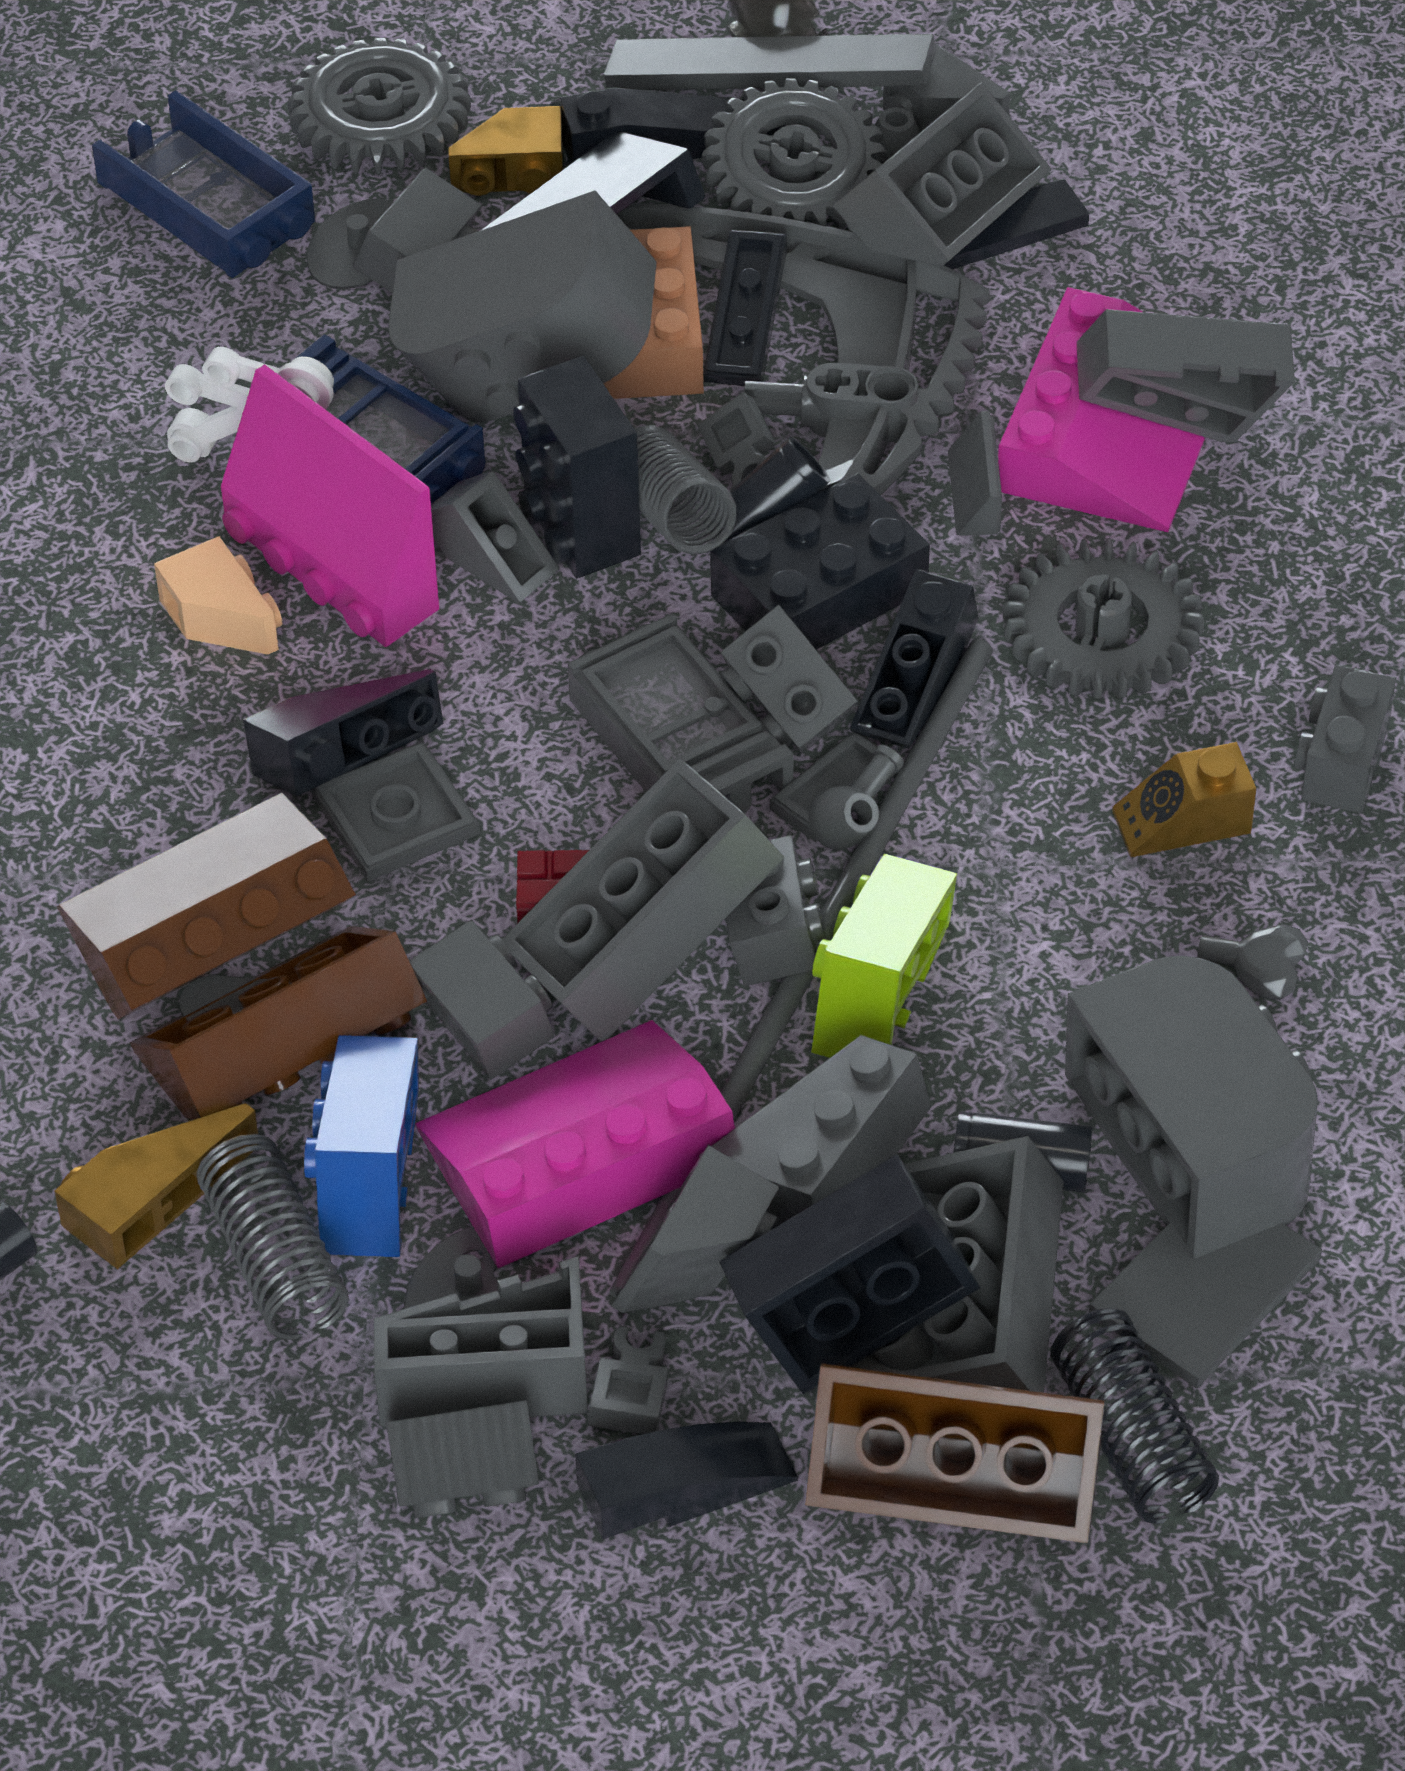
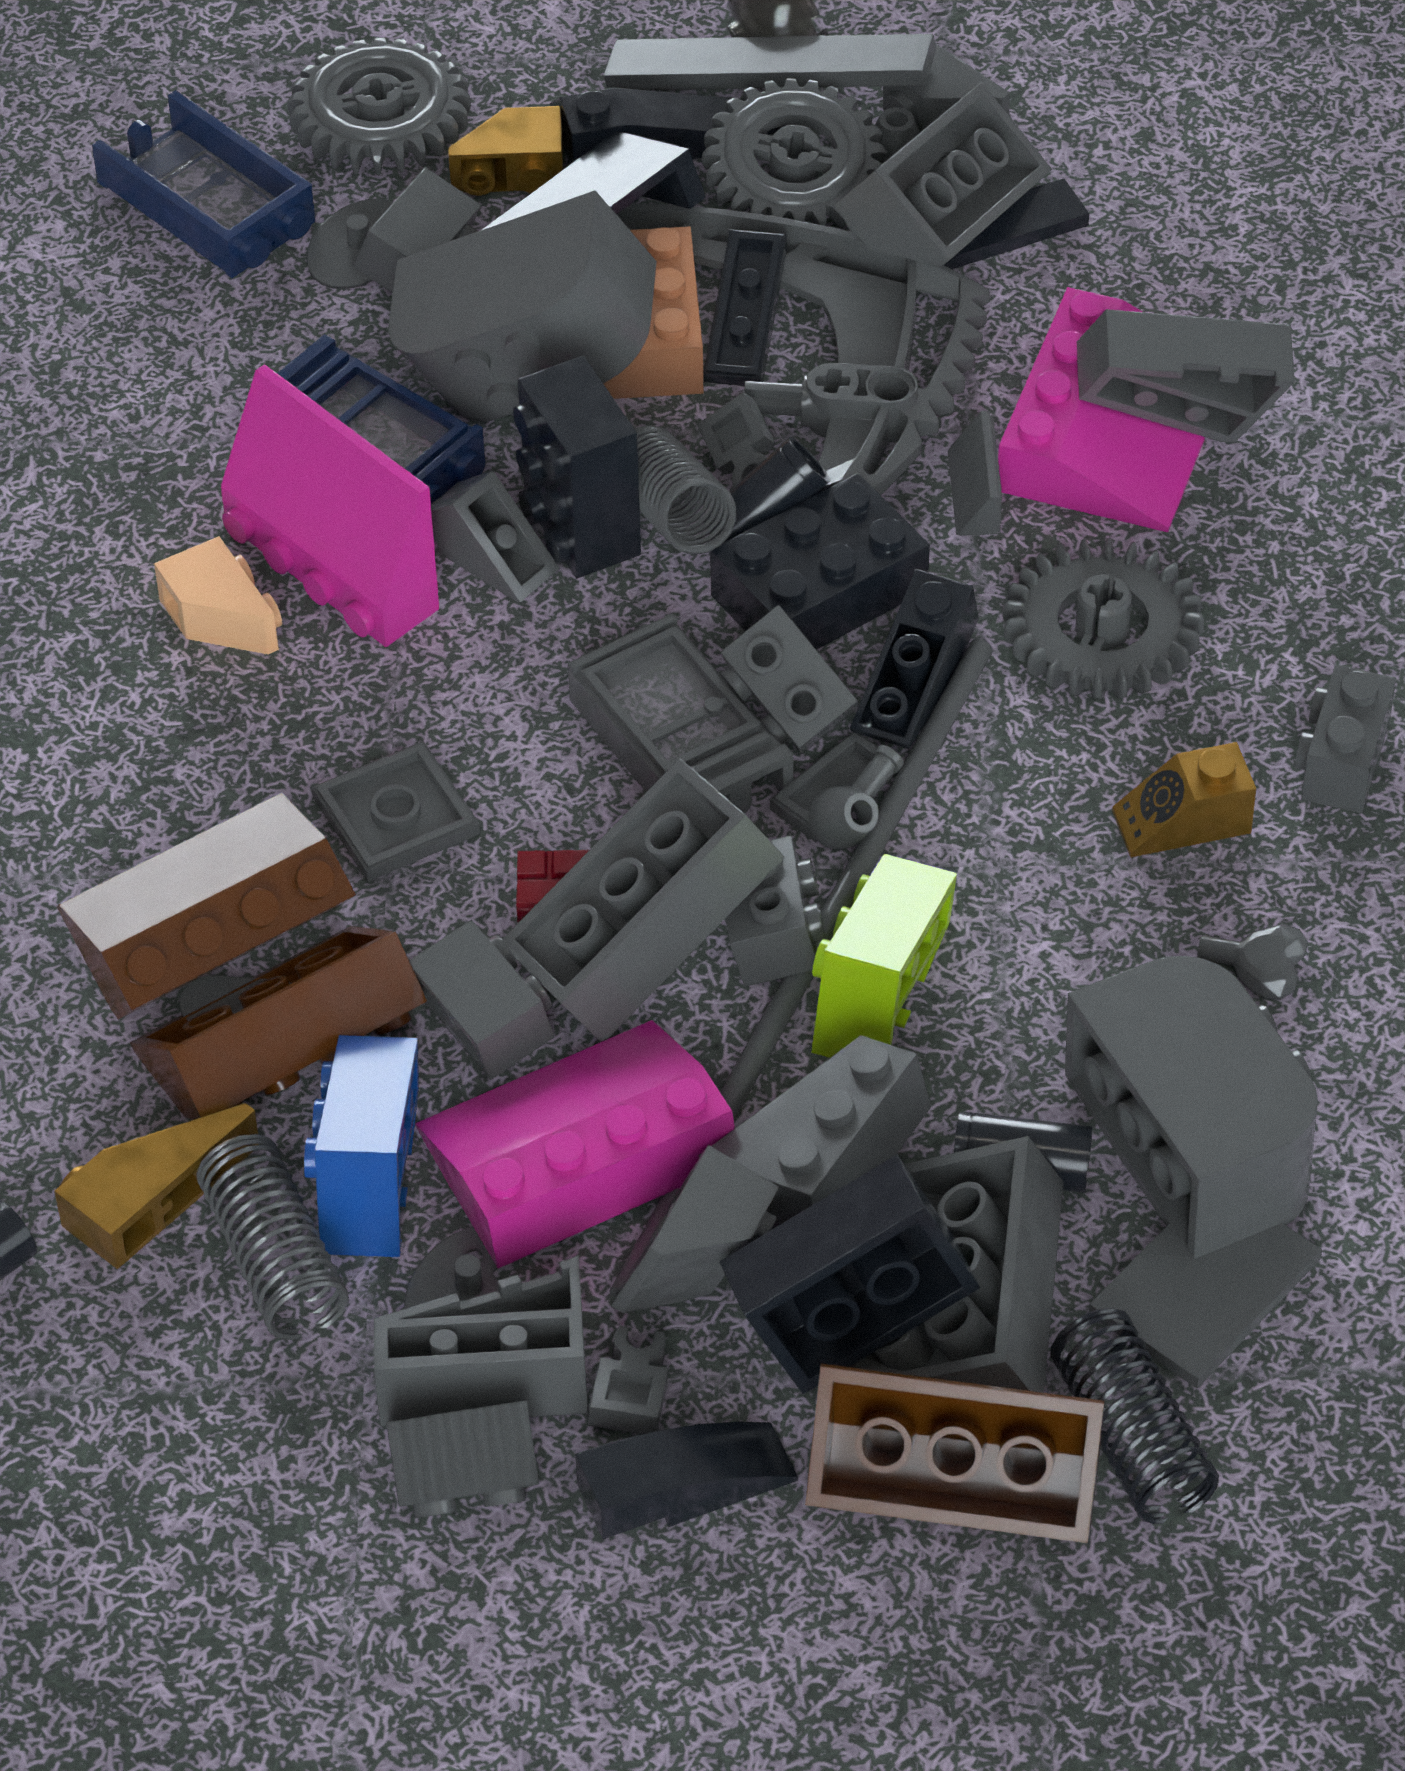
white plant [165,347,334,462] -> none
black slope [243,669,444,796] -> none

